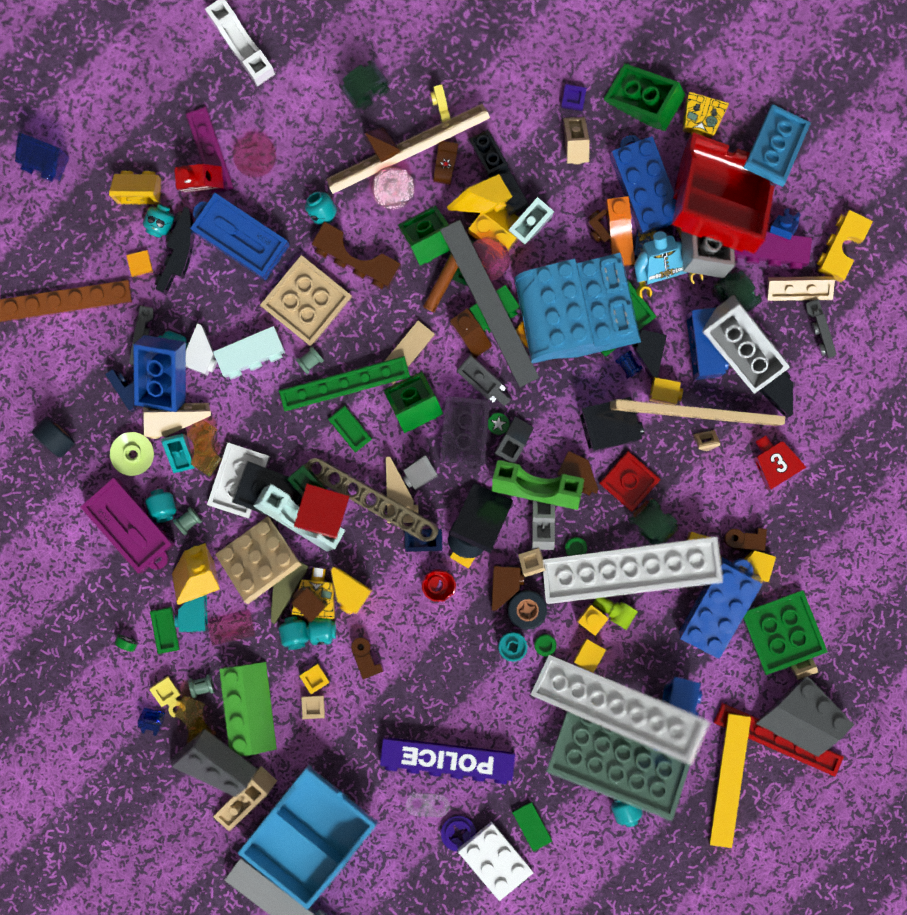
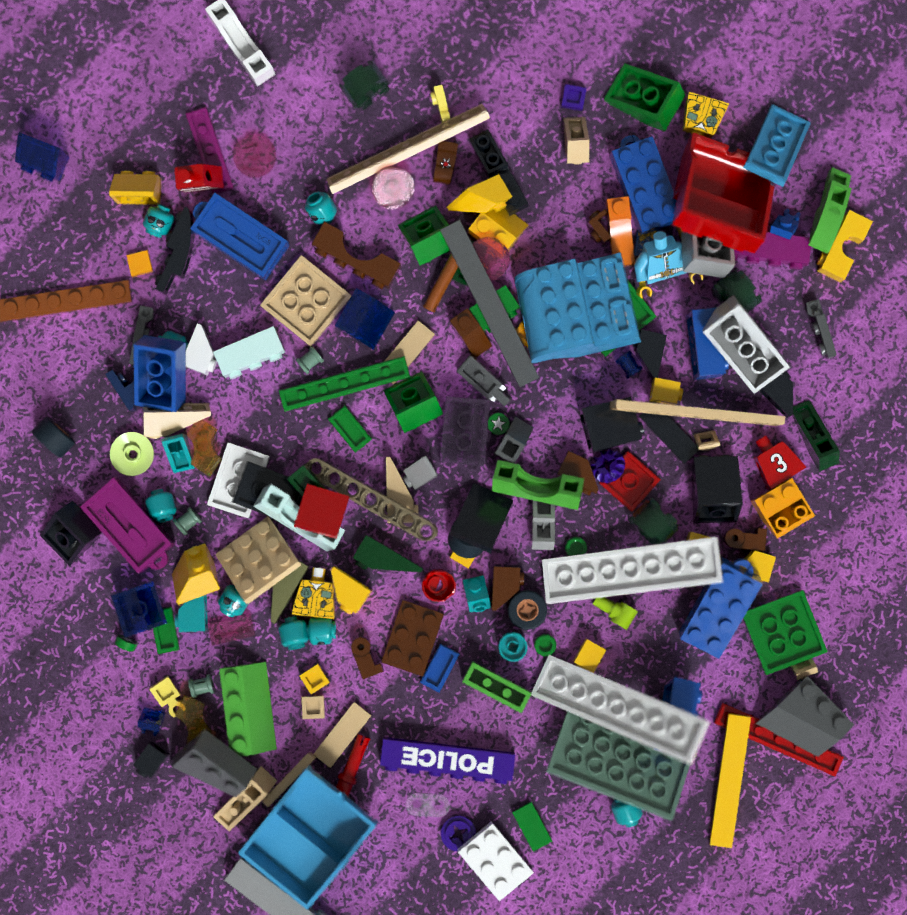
reddish brown brick [291,587,328,622] -> none
reddish brown slope [365,127,400,163] -> none
dark blue slope [405,529,443,552] -> none
light aqua slope [508,197,554,245] -> none
tan plate [518,548,546,577] -> none
yellow brick [576,604,609,636] -> none
plate [766,276,835,301] -> none
none -> black slope [40,500,102,566]
none -> clear blue slope [111,581,167,638]
none -> black brick [133,742,169,778]
none -> teal head [218,584,248,617]
none -> tan tile [263,752,316,807]
none -> tan tile [313,701,371,768]
none -> clear blue slope [335,288,395,350]
none -> red pin [336,734,371,798]
none -> dark green slope [353,535,423,573]
none -> reddish brown plate [381,600,444,677]
none -> blue tile [420,643,460,693]
none -> bright green brick [462,661,532,713]
none -> teal bracket [463,575,491,612]
none -> dark purple gear [591,449,625,483]
none -> black tile [639,402,699,464]
none -> black slope [692,455,743,523]
none -> light orange slope [750,478,815,539]
none -> dark green slope [792,400,840,472]
none -> bright green slope [808,167,852,253]

